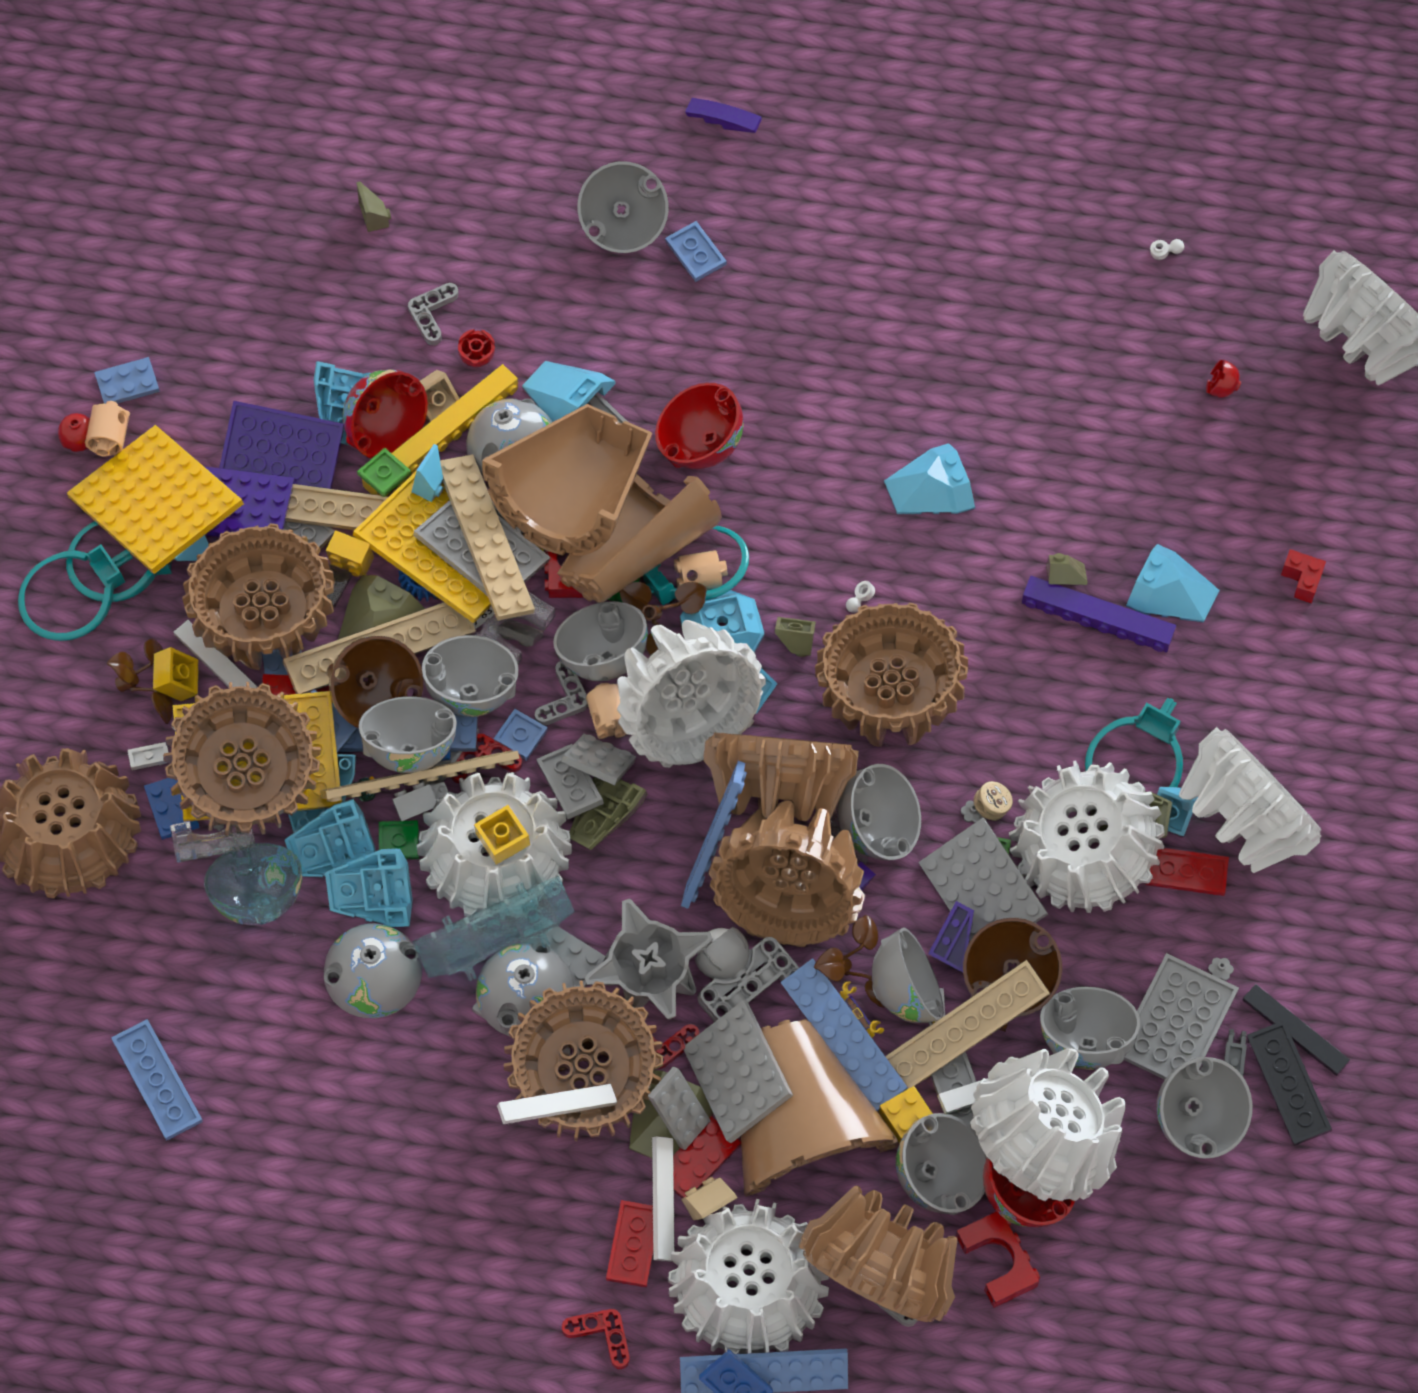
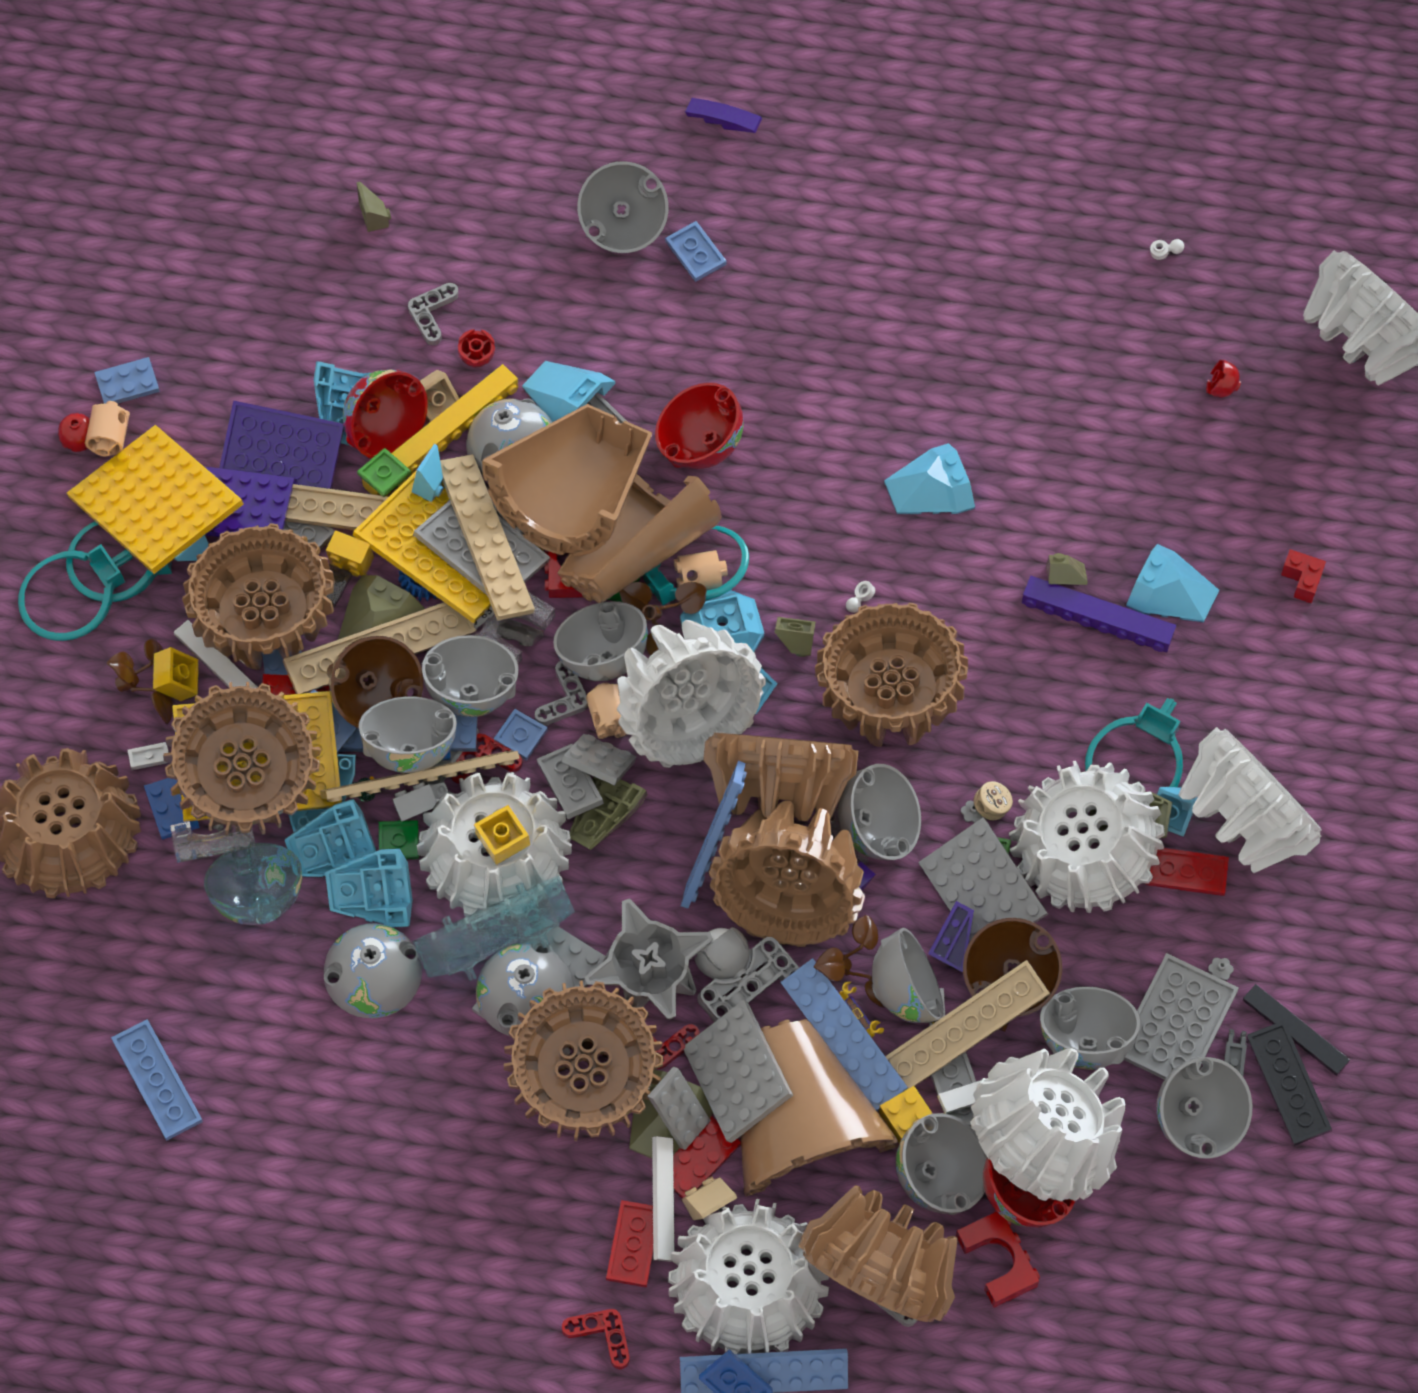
white tile [497,1084,617,1124] -> none

